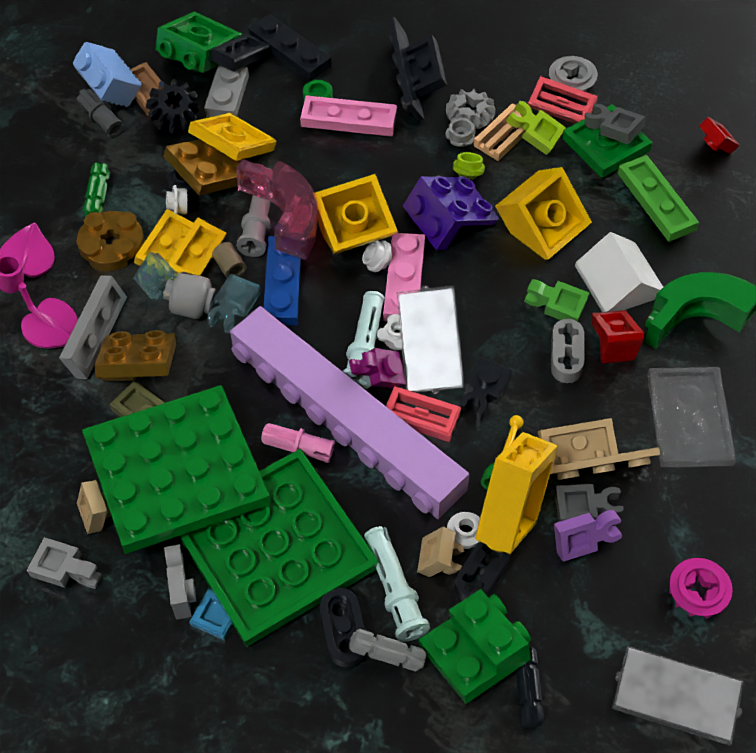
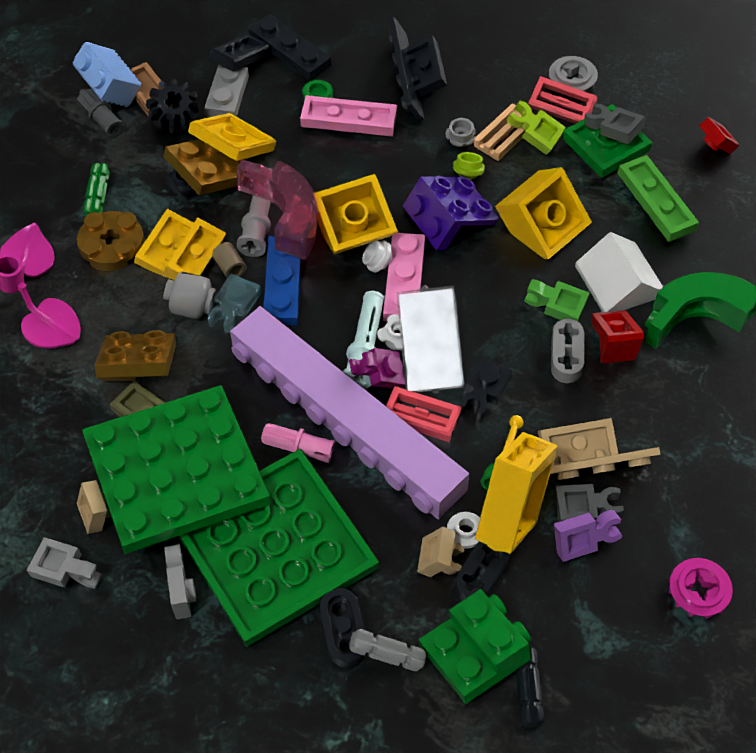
light grey plate [59,275,127,379] -> none
clear light blue plate [133,252,177,300] -> none
green plate [156,11,242,73] -> none
white plate [166,185,187,214] -> none
dark azure tile [189,589,233,641] -> none
light aqua pin [364,526,430,642] -> none
light grey gear [446,88,496,129] -> none
flat silver piece [612,646,744,745] -> none
clear tile [647,367,736,467] -> none

